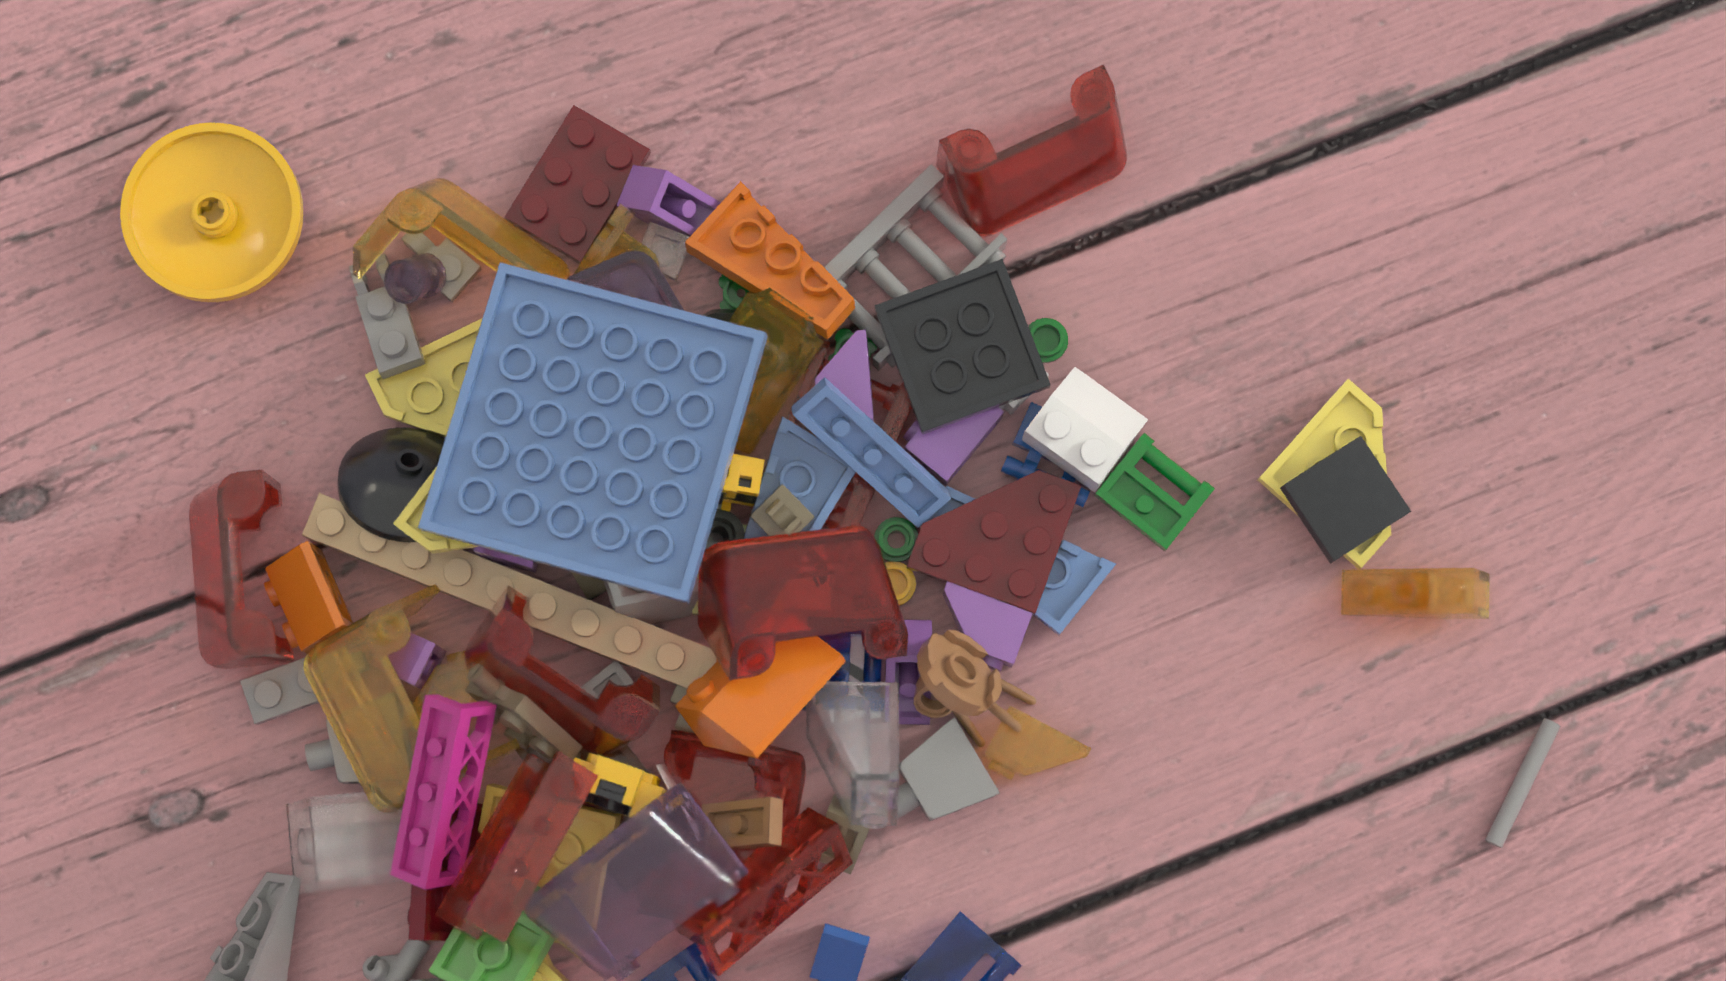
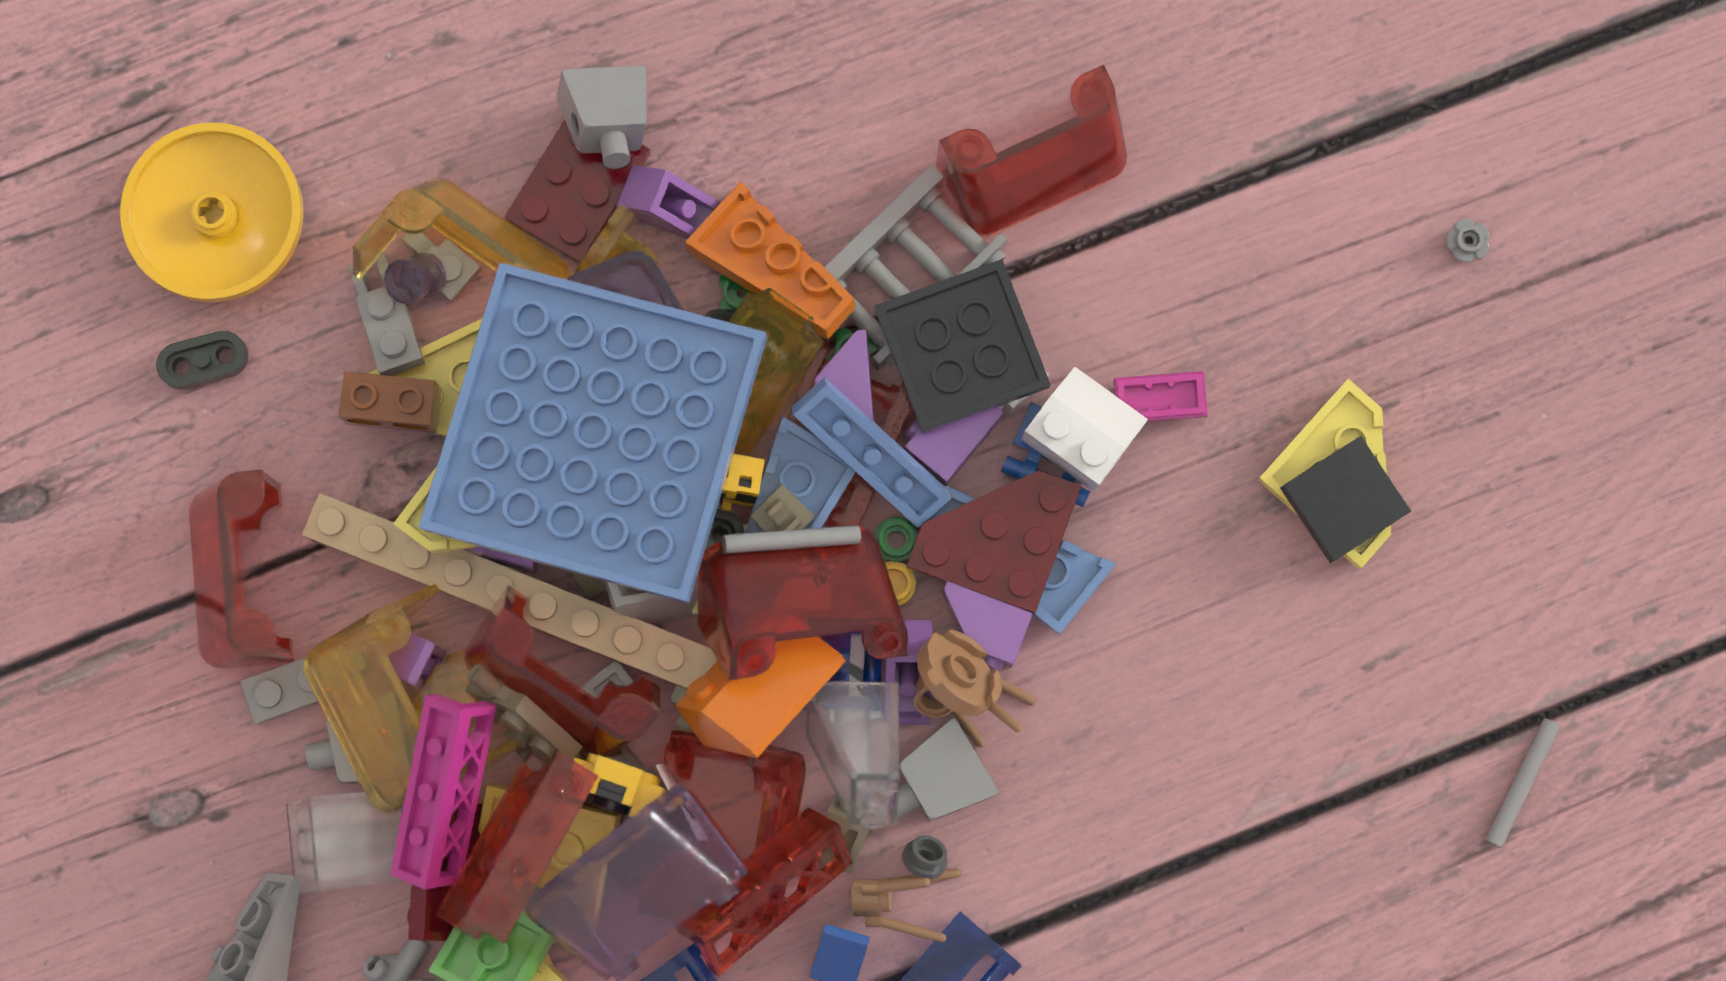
orange slope [264,541,358,655] -> none
black dish [337,427,445,542] -> none
clear plate [634,222,690,282] -> none
medium nougat plate [700,797,783,852] -> none
clear yellow slope [983,706,1091,781] -> none
green plate [1028,318,1068,363] -> none
green plate [1094,433,1215,551] -> none
clear yellow slope [1341,568,1490,619] -> none
none -> pearl dark grey plate [156,331,248,390]
none -> dark orange brick [339,371,442,433]
none -> light grey torso [556,66,647,169]
none -> light grey bar [722,525,861,554]
none -> medium nougat plant [851,869,961,943]
none -> dark grey plate [902,835,947,879]
none -> dark pink plate [1113,371,1208,422]
none -> light grey plate [1446,219,1490,263]

